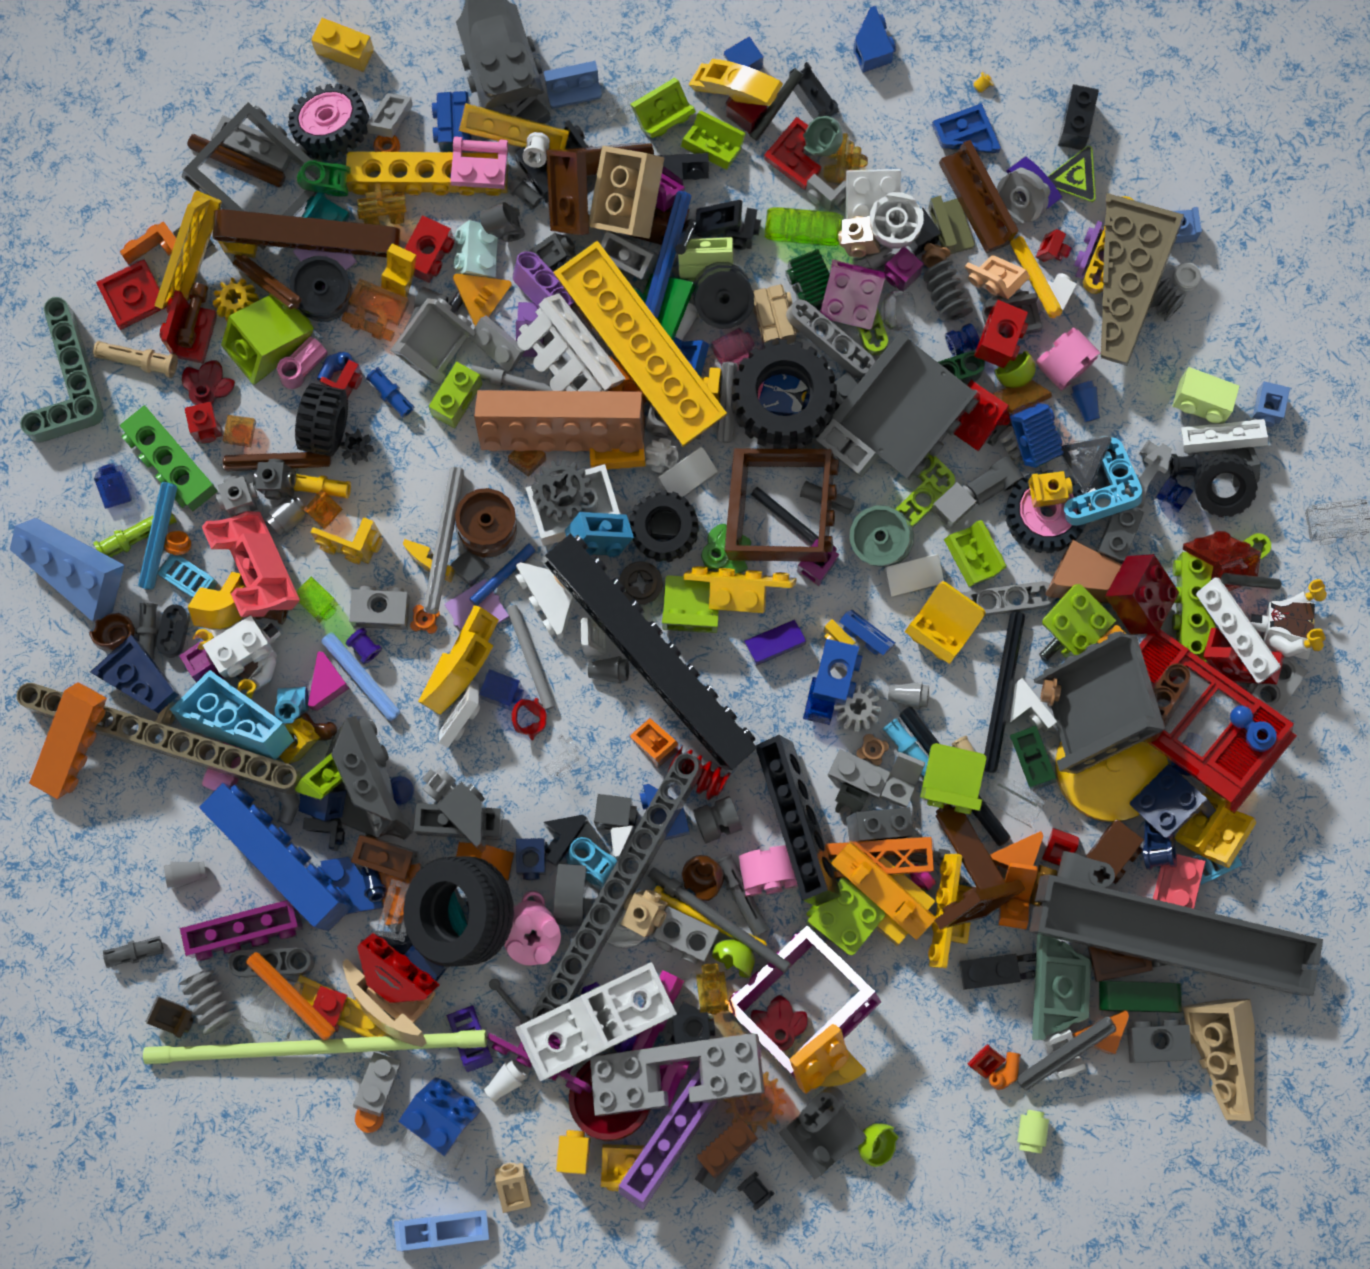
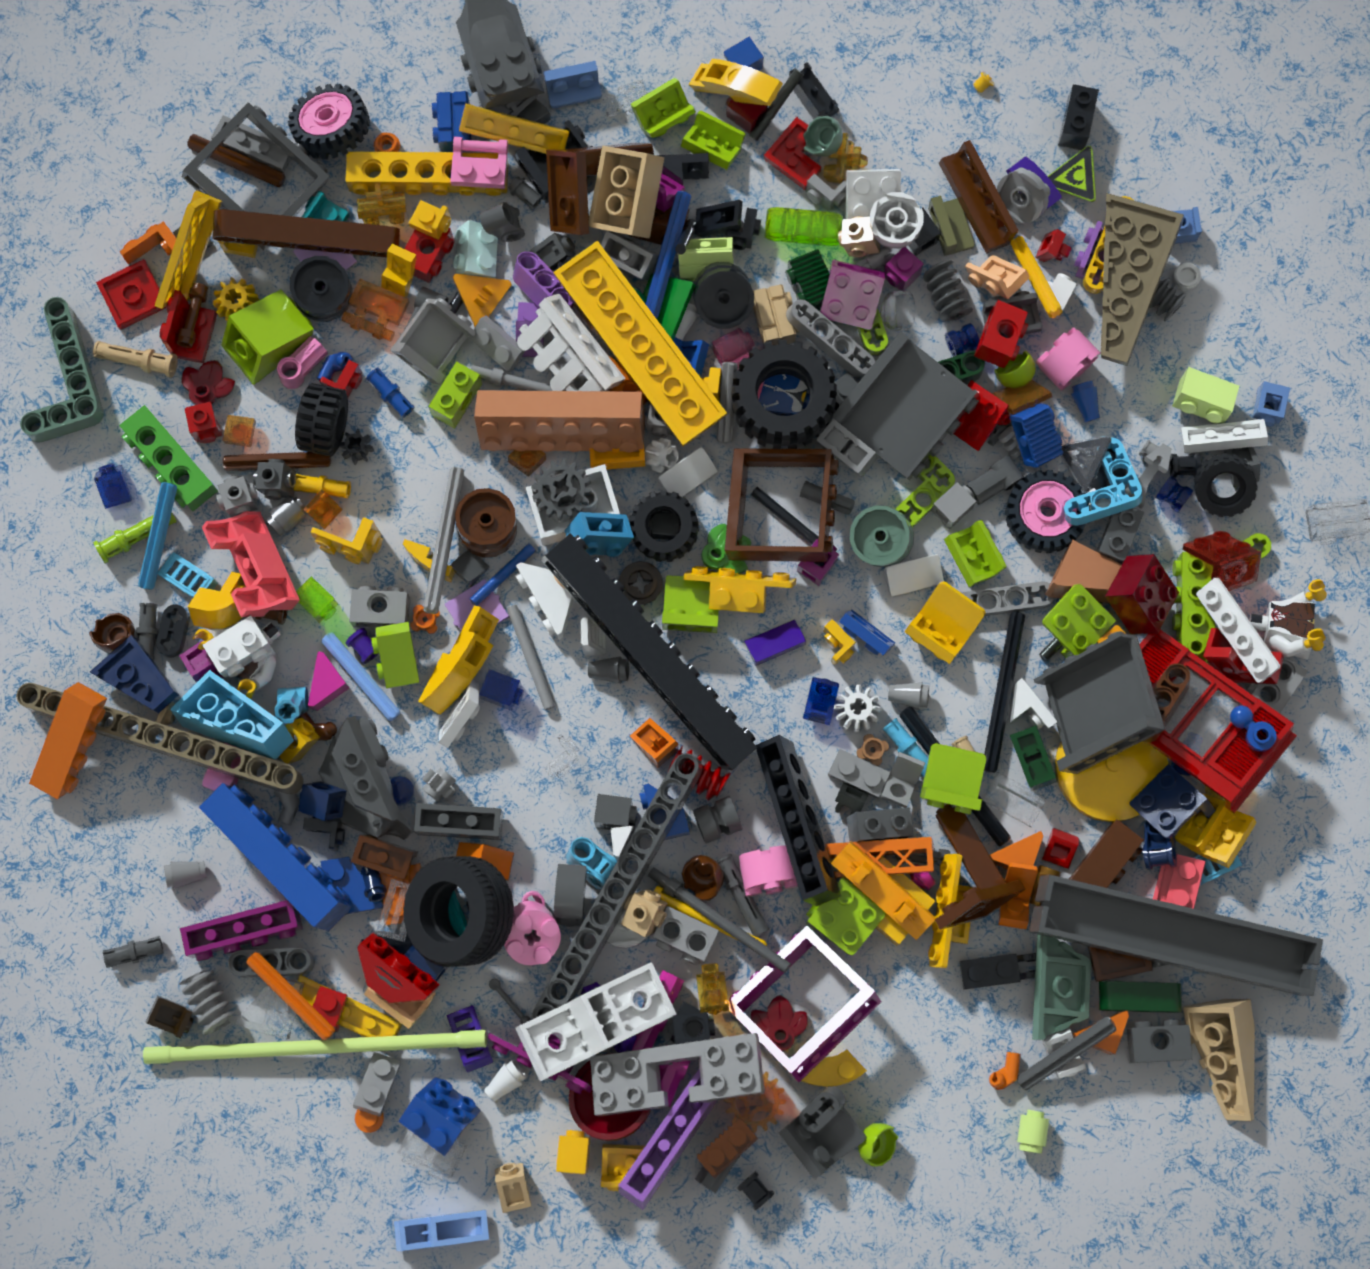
medium blue wedge [10,518,125,621] -> none
orange plate [164,531,191,556] -> none
reddish brown axle [232,254,301,310] -> none
lime slope [295,754,343,800] -> none
green piece [297,160,351,197] -> none
yellow brick [311,17,374,72] -> none
tan slope [343,958,427,1047] -> none
light grey plate [367,93,413,138] -> none
dark grey slope [437,781,486,853] -> none
red piece [511,698,547,741] -> none
dark blue brick [516,838,546,880] -> none
white bush [523,132,550,168] -> none
black slope [544,815,588,867] -> none
lime hair [712,939,755,978] -> none
light orange plate [789,1022,849,1094] -> none
blue brick [813,639,863,705] -> none
blue slope [853,6,896,73] -> none
medium nougat plate [921,243,950,268] -> none
blue wing [932,103,1001,153] -> none
red slope [967,1044,1006,1079] -> none
yellow brick [1028,471,1073,508] -> none
medium nougat plate [1040,678,1061,706] -> none
dark grey piece [1057,851,1115,888] -> none
pearl dark grey bar [1221,573,1282,590] -> none
none -> lime brick [371,622,419,689]
none -> yellow bracket [409,200,452,240]

